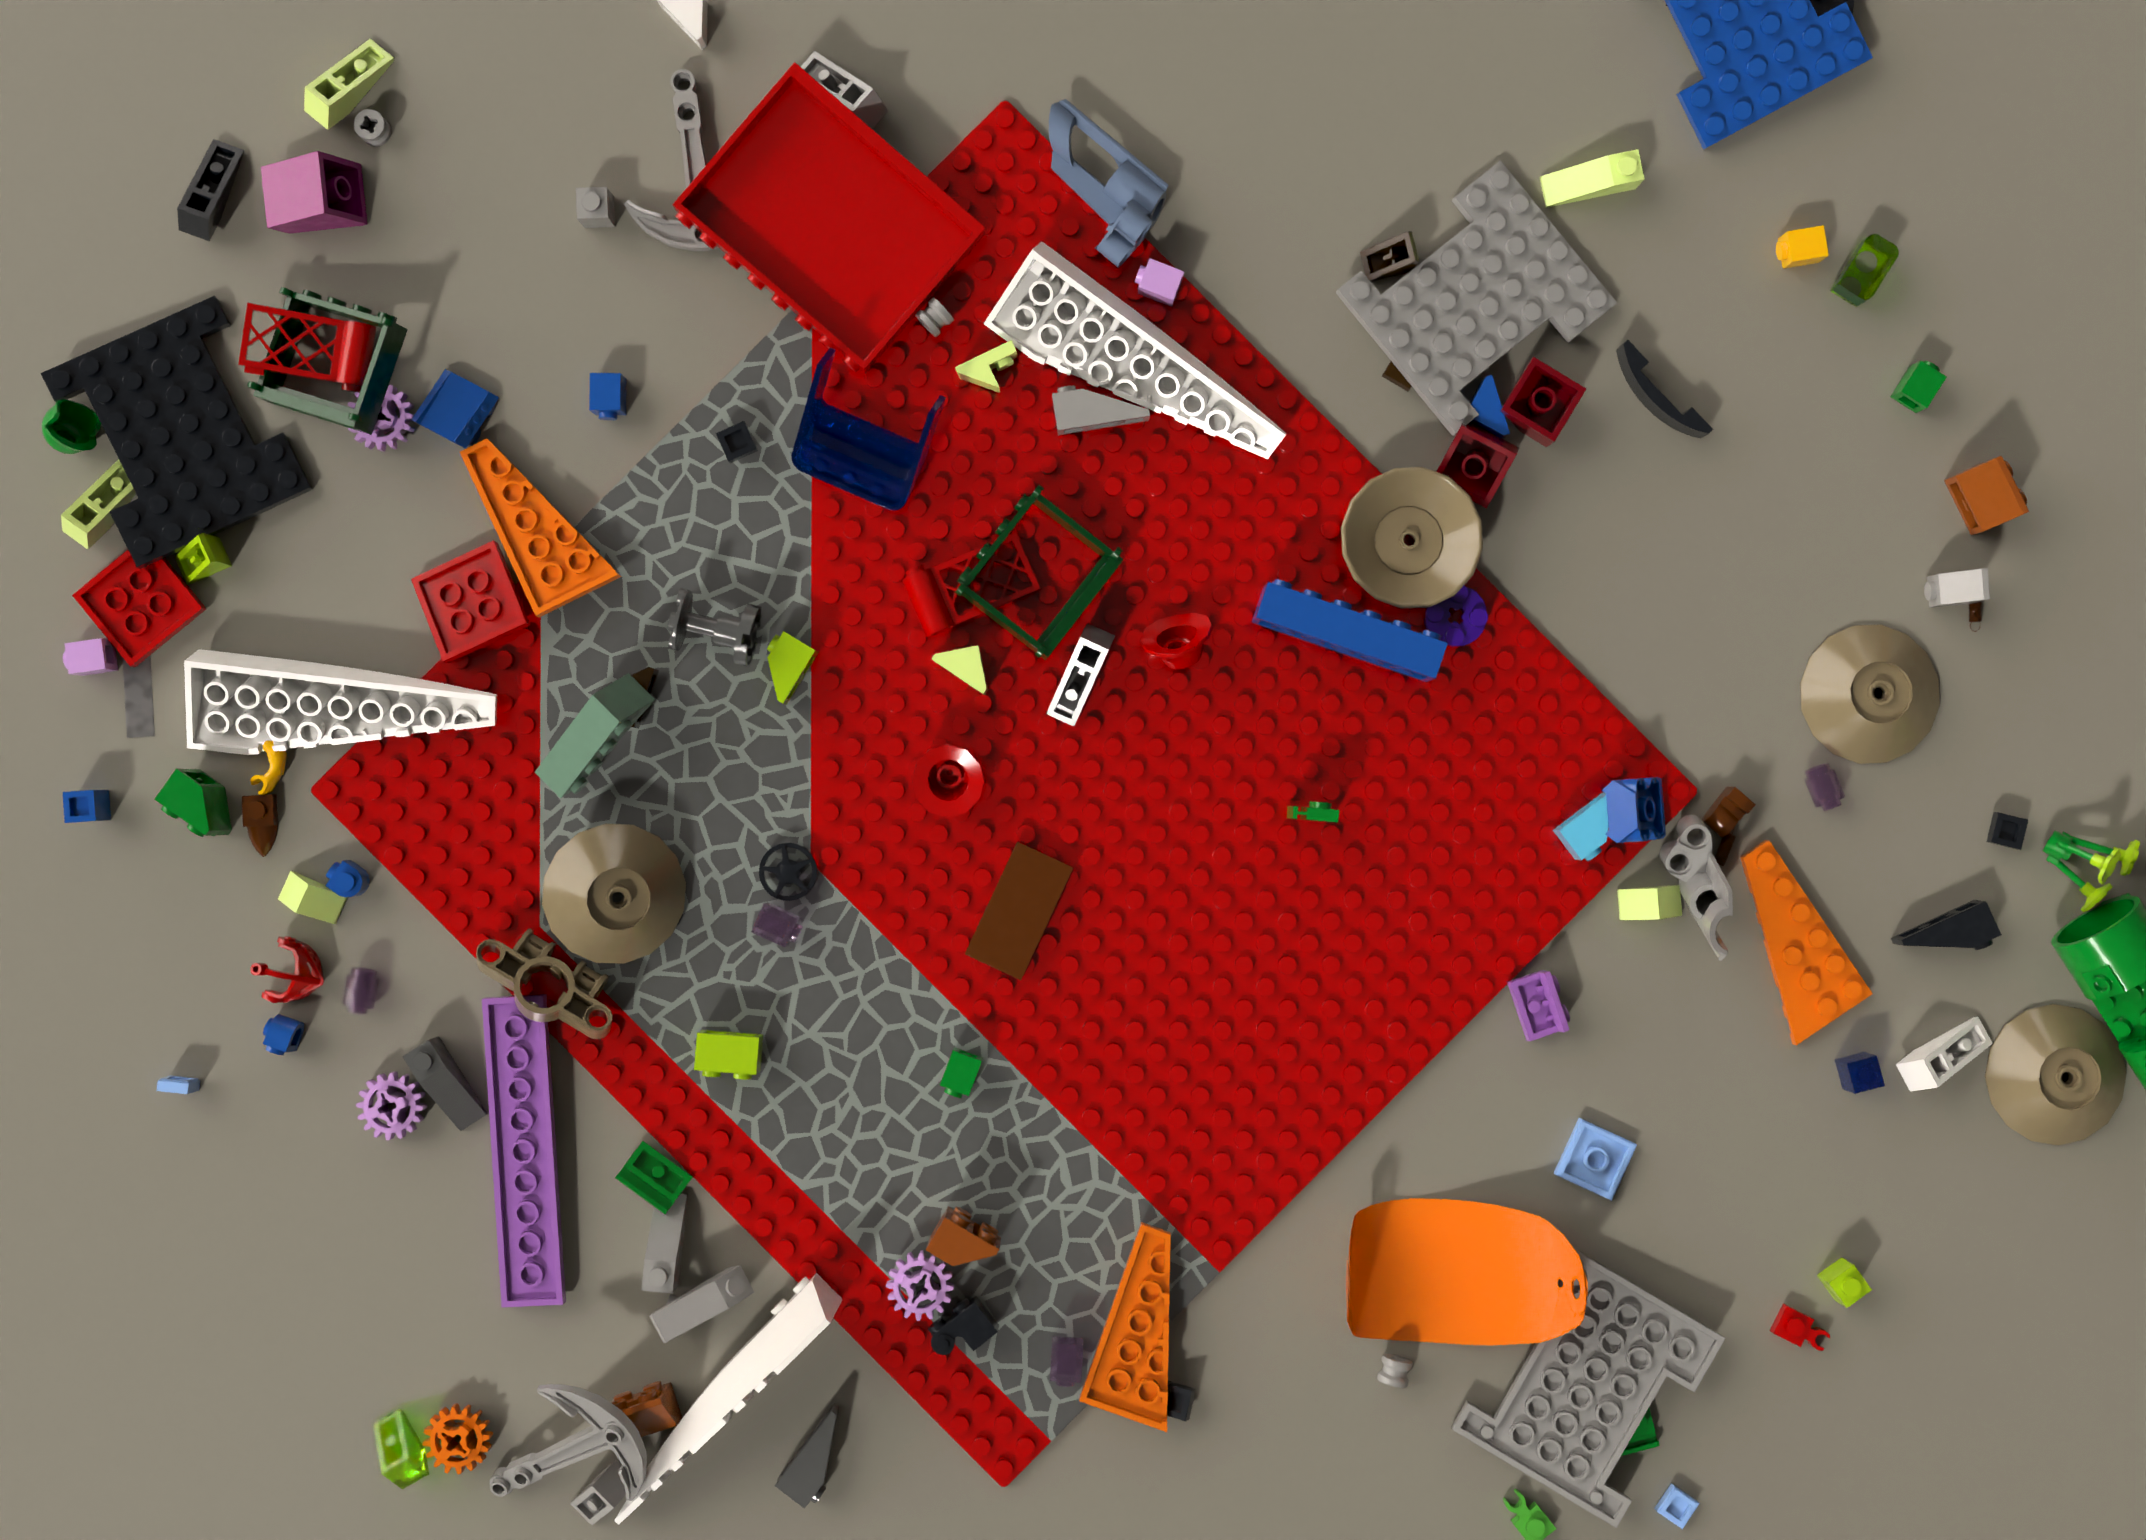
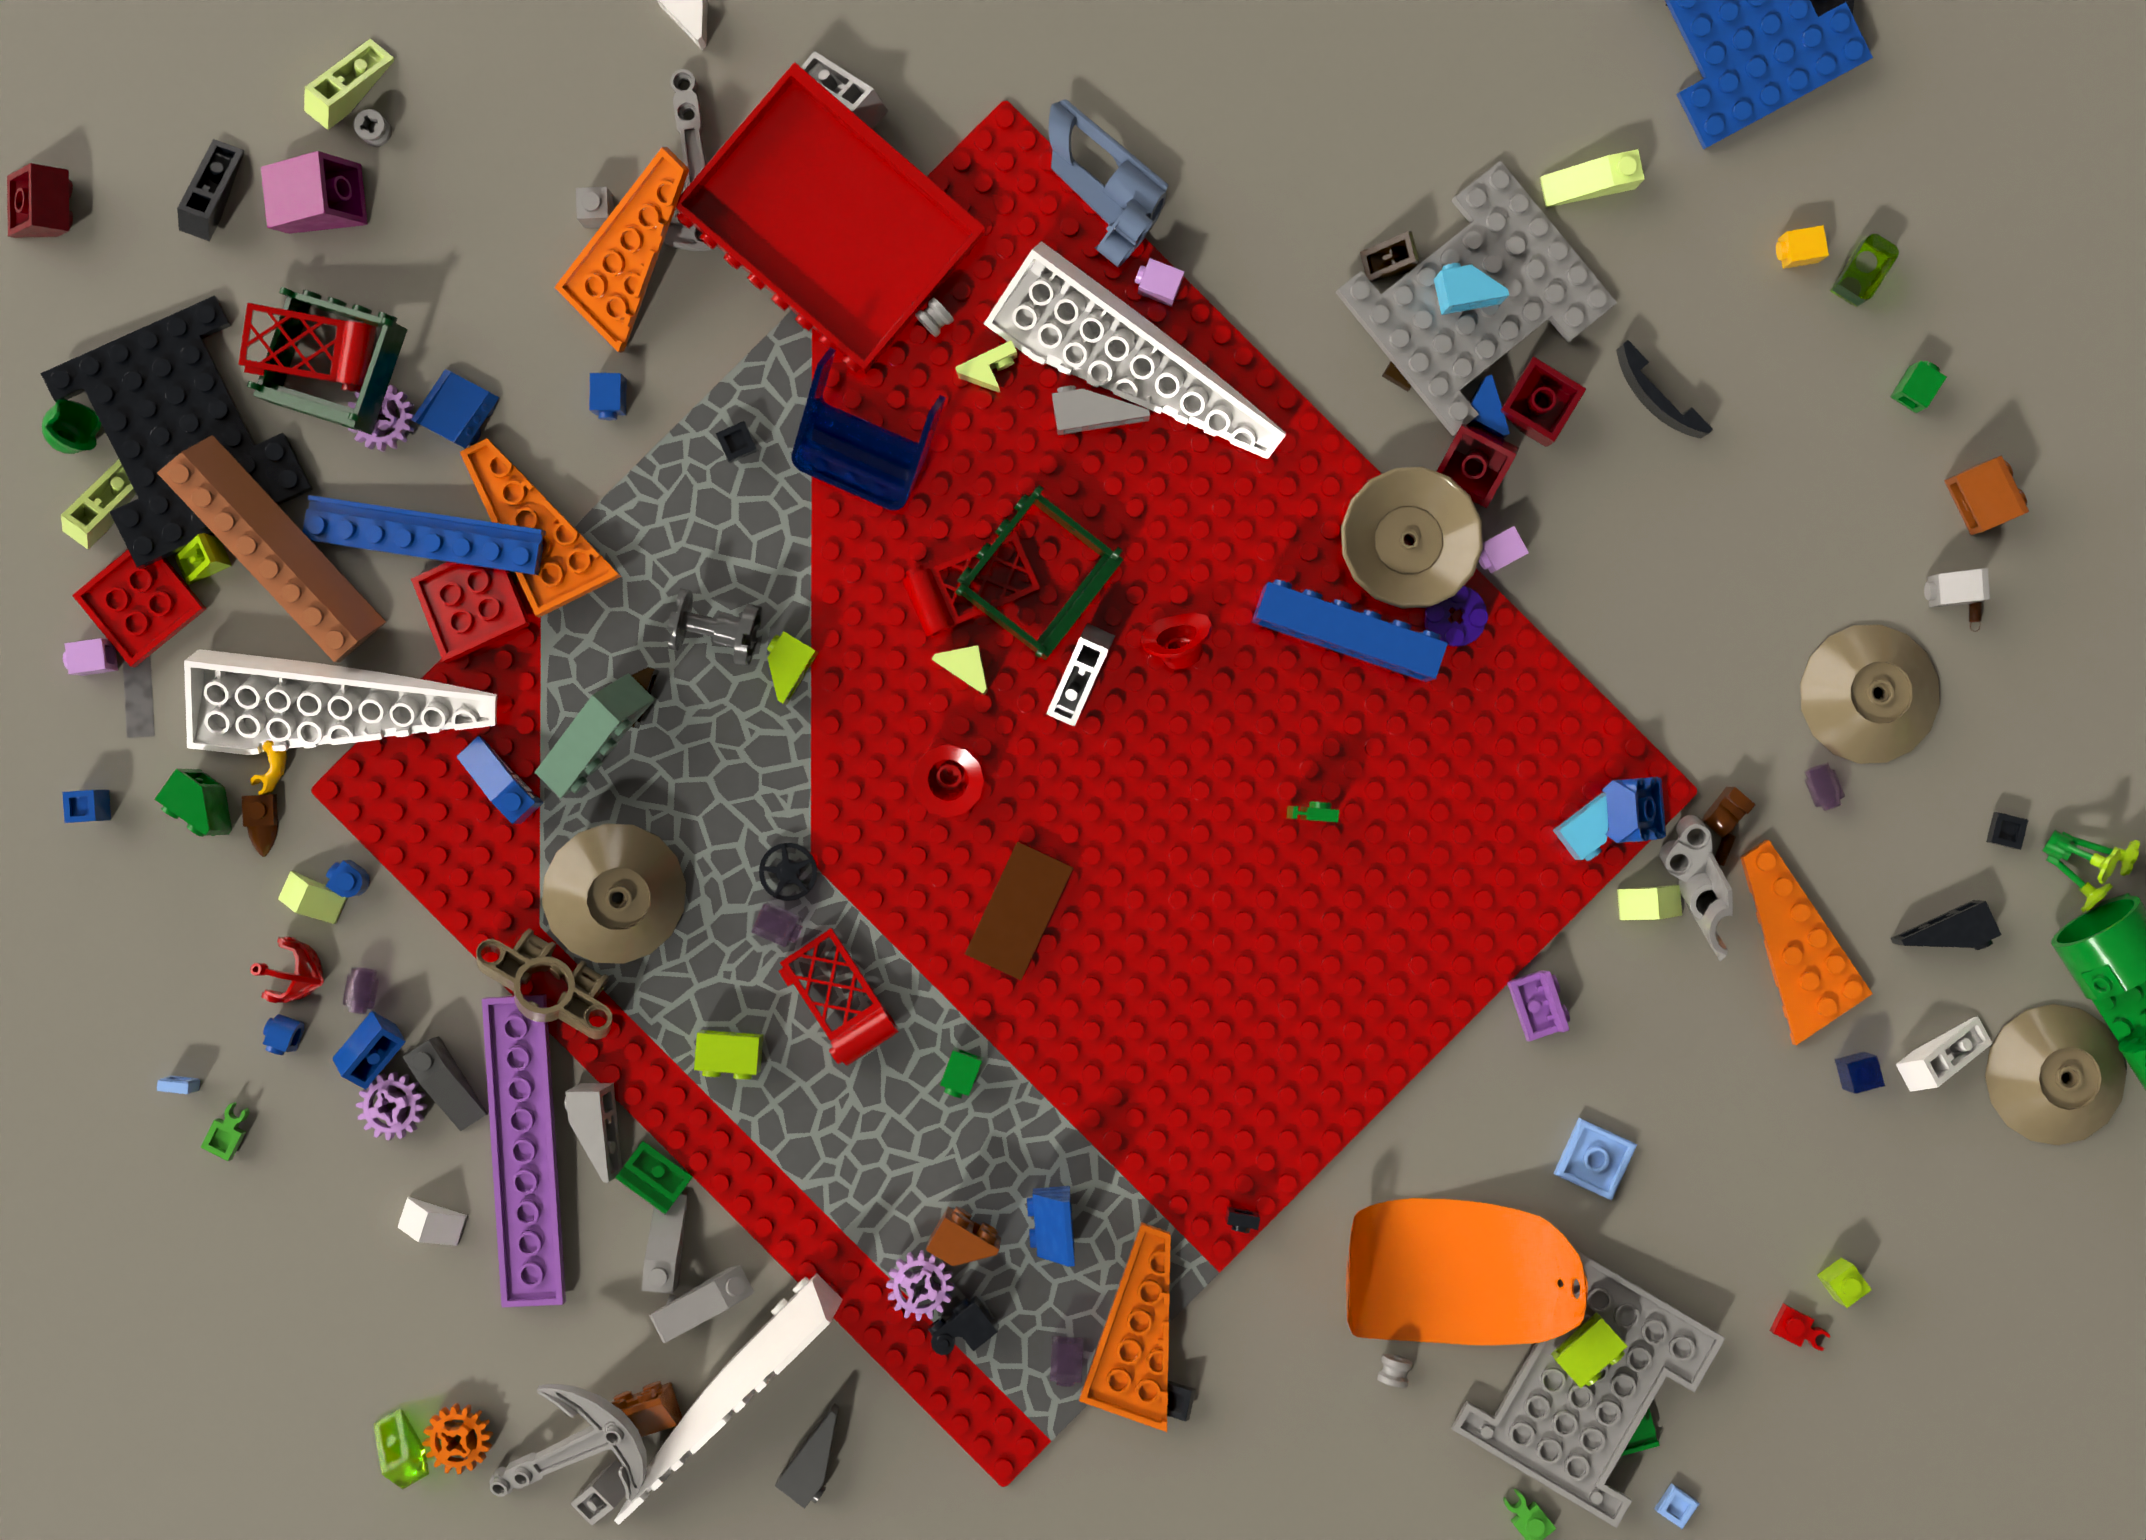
none -> dark red slope [7,163,73,238]
none -> nougat slope [157,435,386,663]
none -> bright green plate [200,1102,250,1161]
none -> blue plate [303,495,546,576]
none -> blue brick [332,1011,406,1090]
none -> white slope [398,1197,467,1246]
none -> slope [456,735,544,824]
none -> orange wing [554,147,689,352]
none -> light grey slope [564,1083,622,1182]
none -> red piece [778,928,899,1066]
none -> blue slope [1027,1186,1075,1267]
none -> black plate [1225,1206,1260,1233]
none -> medium azure slope [1434,263,1509,315]
none -> lavender brick [1479,526,1529,573]
none -> lime brick [1551,1312,1628,1388]

